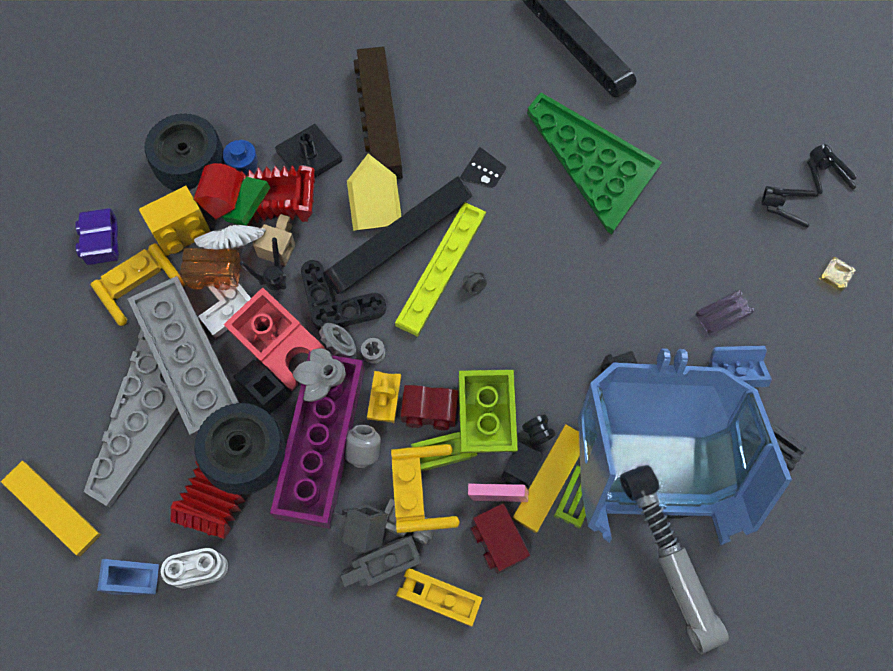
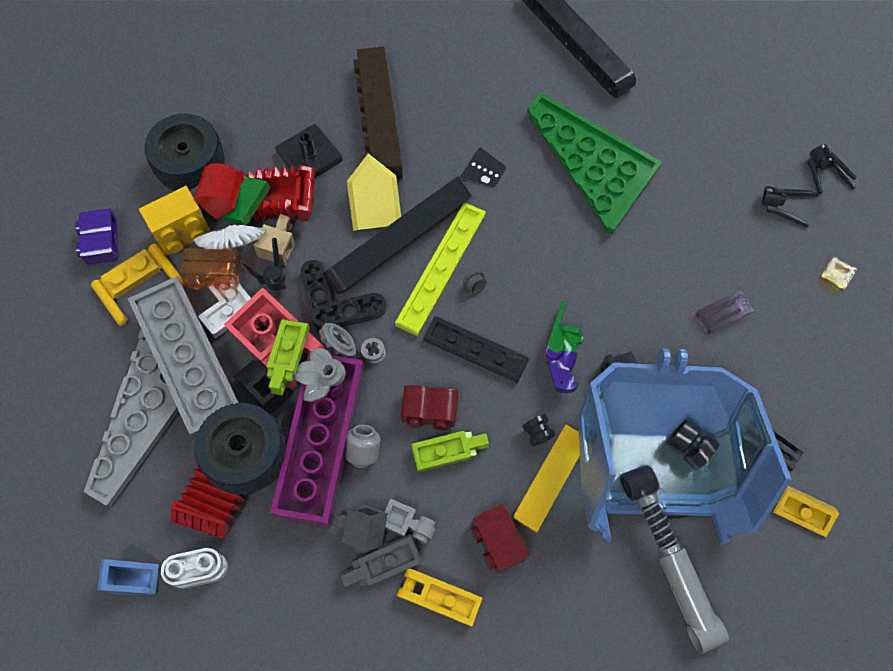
yellow tile [1,461,101,557] -> none
blue piece [223,140,258,176] -> none
yellow hips [367,371,401,423] -> none
yellow plate [391,444,460,533] -> none
lime slope [458,370,518,453] -> none
bright pink tile [468,484,529,502] -> none
black brick [502,442,543,488] -> none
lime tile [554,465,586,528] -> none
medium blue bracket [708,346,772,387] -> none
none -> lime hinge [266,319,310,396]
none -> black tile [423,316,529,383]
none -> animal [546,300,584,394]
none -> black wheel [665,417,720,470]
none -> yellow slope [773,486,839,537]

